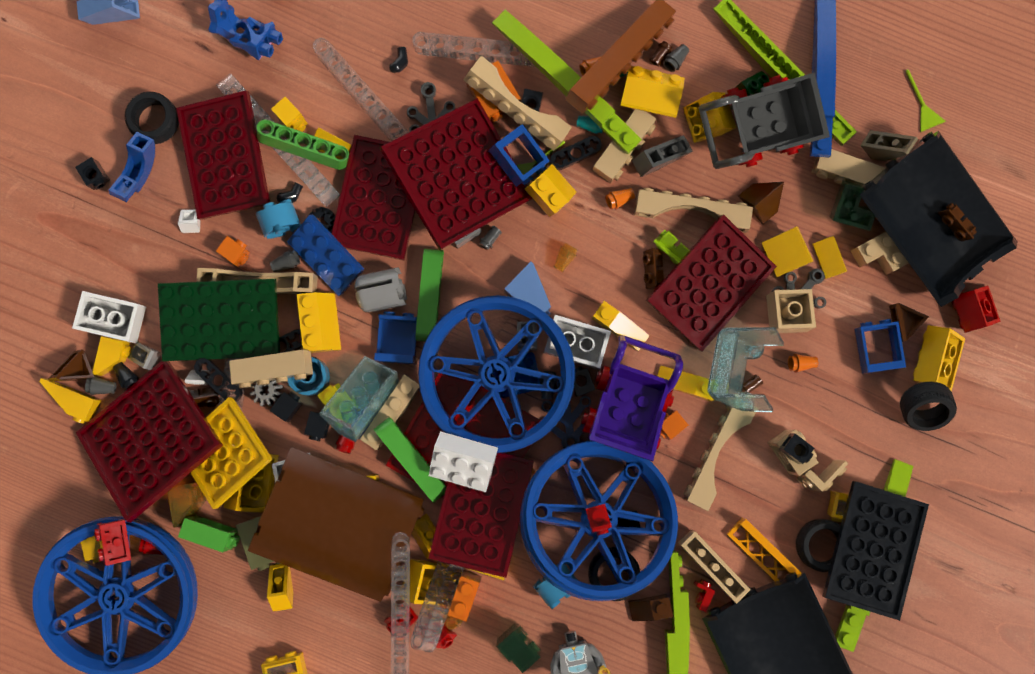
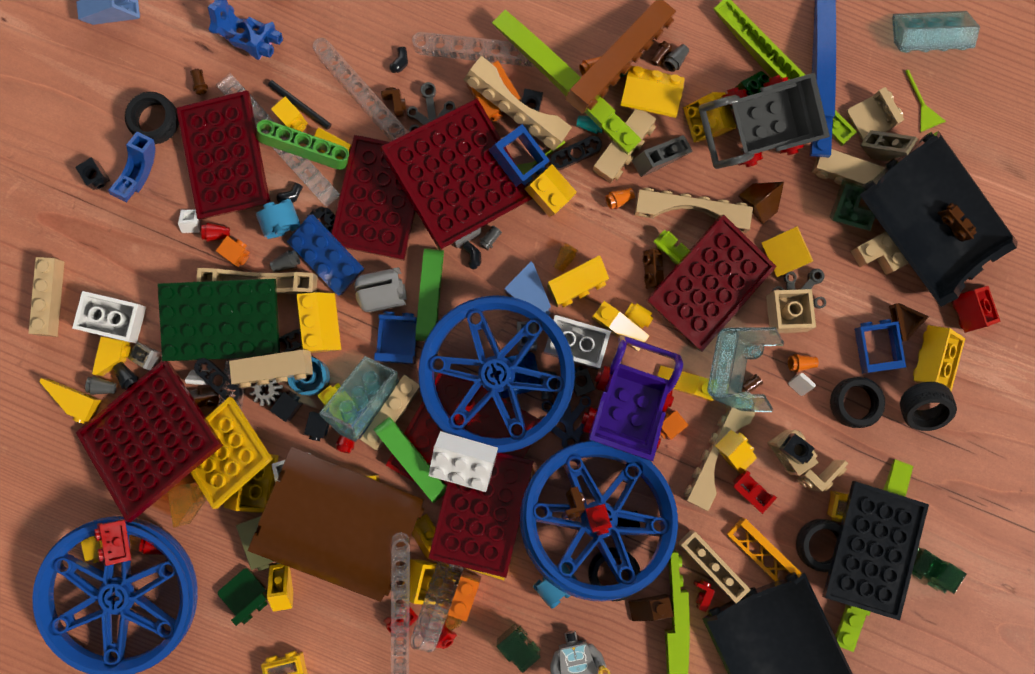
reddish brown slope [48,349,94,382] -> none
bright green window [178,515,240,553] -> none
yellow slope [812,236,847,279] -> none
none -> tan brick [28,257,64,337]
none -> reddish brown pin [190,69,208,95]
none -> red cone [201,223,230,242]
none -> dark green bracket [218,568,268,626]
none -> black bar [268,80,332,130]
none -> reddish brown bracket [381,87,406,117]
none -> black arm [462,241,481,269]
none -> yellow slope [547,255,609,308]
none -> reddish brown bracket [561,486,585,521]
none -> yellow brick [624,302,653,329]
none -> yellow brick [715,429,757,474]
none -> red window [732,470,777,514]
none -> white slope [788,373,816,396]
none -> black tyre [830,377,885,428]
none -> tan bracket [847,87,904,141]
none -> clear light blue slope [892,11,980,53]
none -> clear green brick [912,547,967,594]

